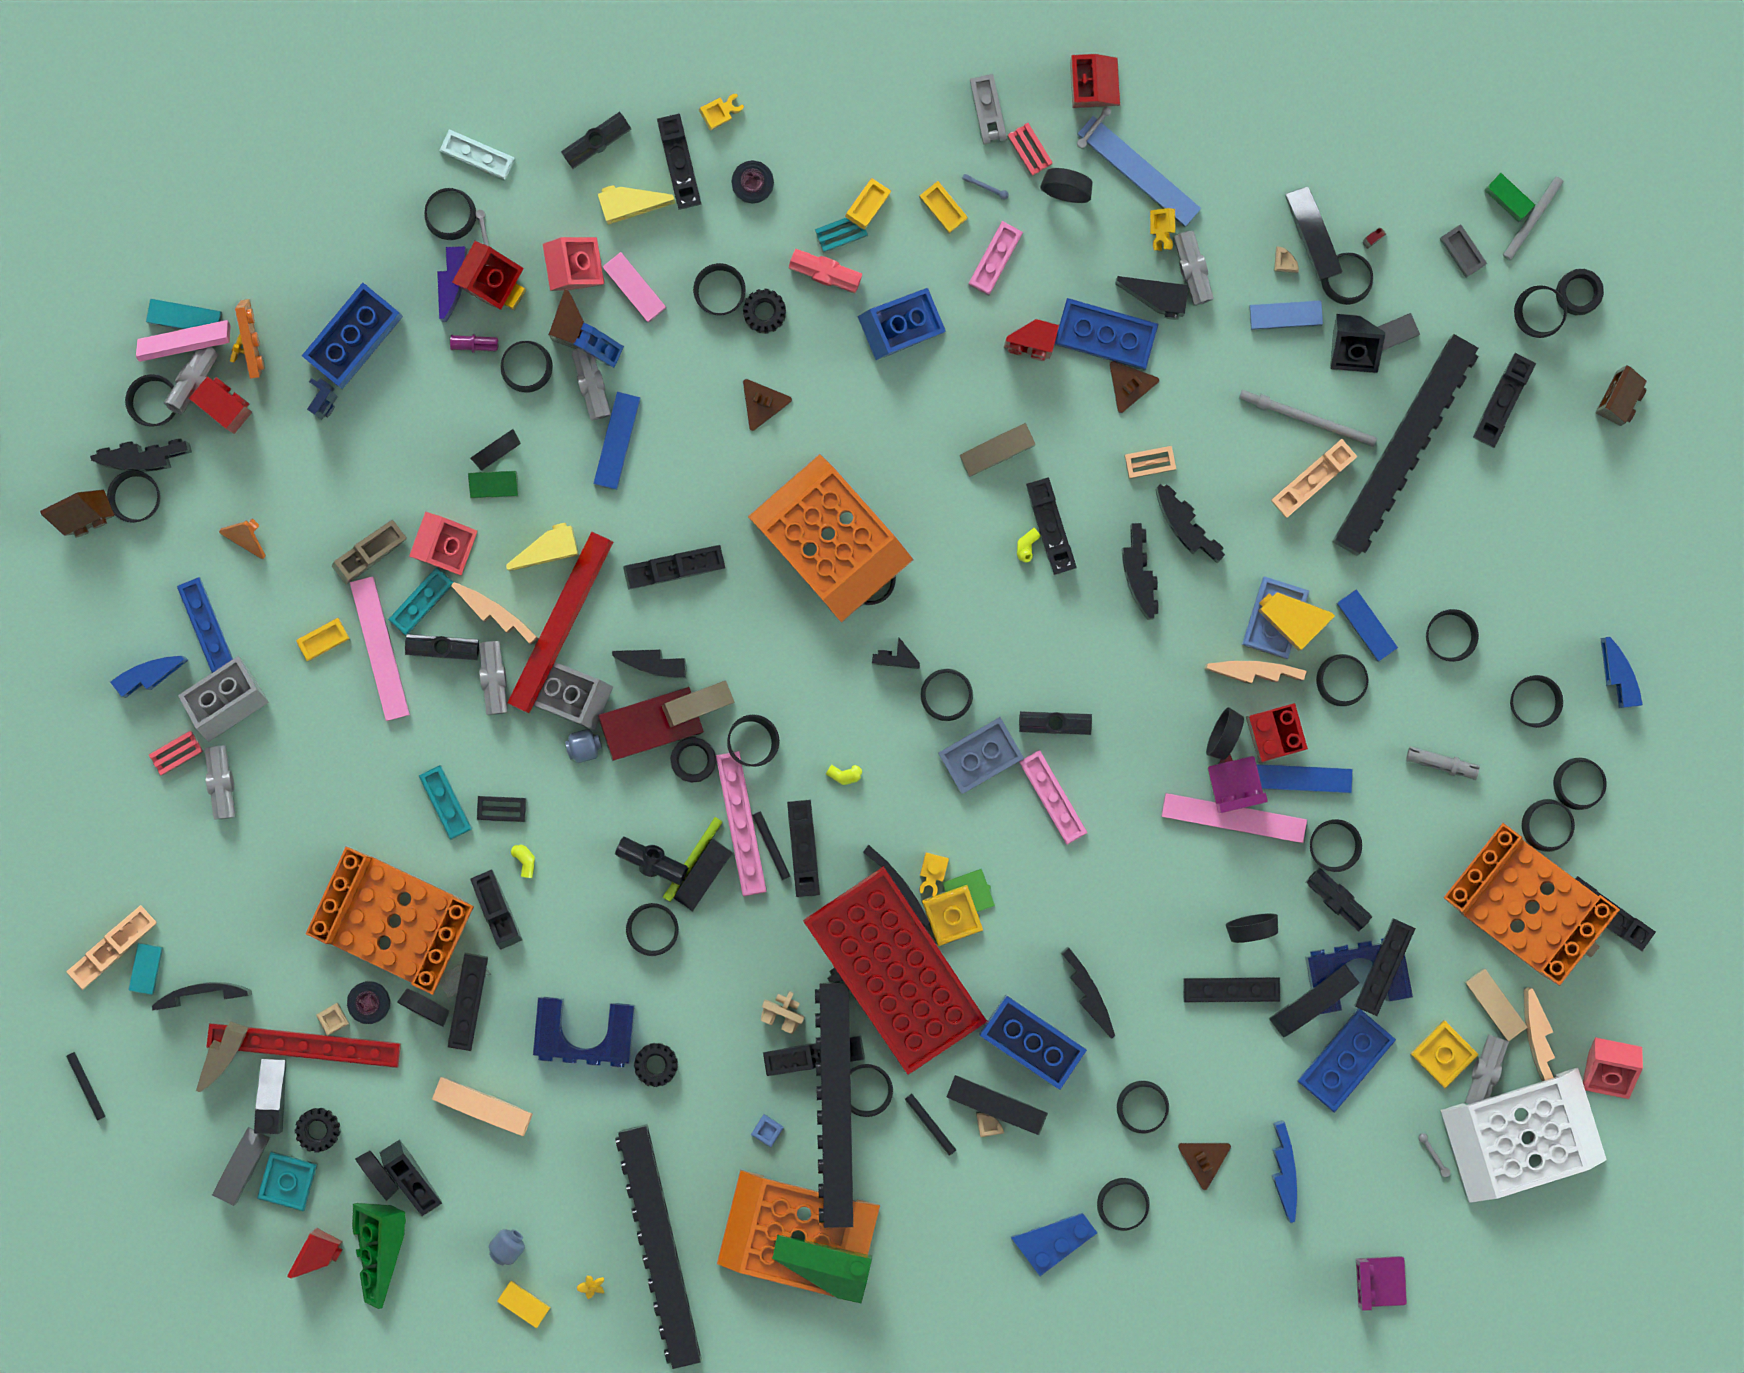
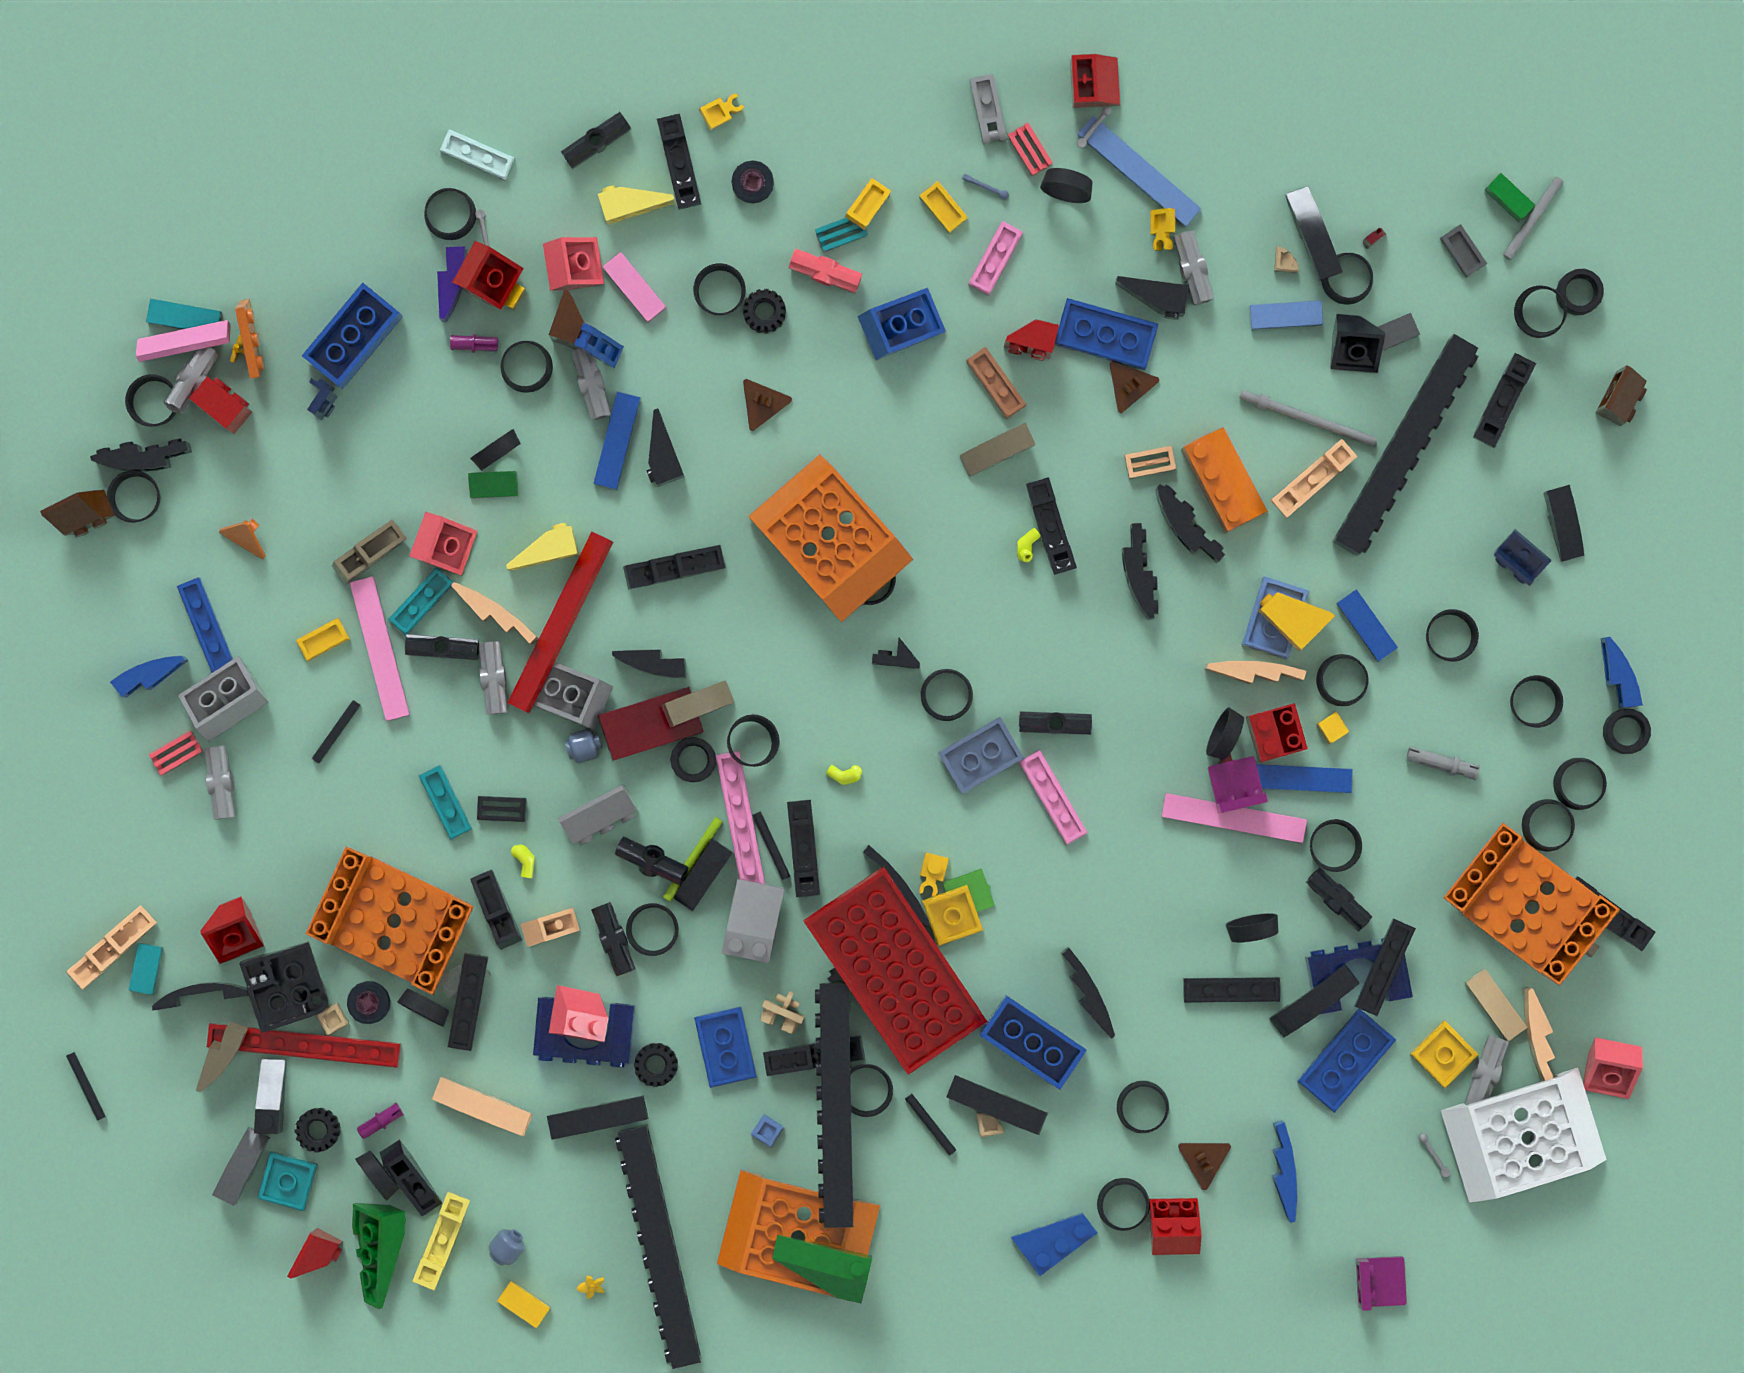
none -> red slope [200,896,264,964]
none -> black slope [239,941,328,1033]
none -> black bar [312,700,361,763]
none -> magenta axle [357,1102,404,1139]
none -> light yellow slope [412,1191,470,1290]
none -> light nougat slope [520,908,580,947]
none -> black slope [547,1095,649,1140]
none -> coral slope [549,985,608,1042]
none -> light grey slope [558,785,638,846]
none -> black piece [591,902,636,977]
none -> black slope [646,408,685,487]
none -> blue tile [694,1007,757,1088]
none -> light grey slope [722,879,785,963]
none -> nougat tile [966,347,1027,419]
none -> red slope [1149,1198,1202,1255]
none -> orange slope [1181,427,1268,533]
none -> yellow slope [1316,711,1349,744]
none -> dark blue bracket [1494,529,1551,586]
none -> black slope [1543,485,1584,562]
none -> black tyre [1603,709,1651,754]

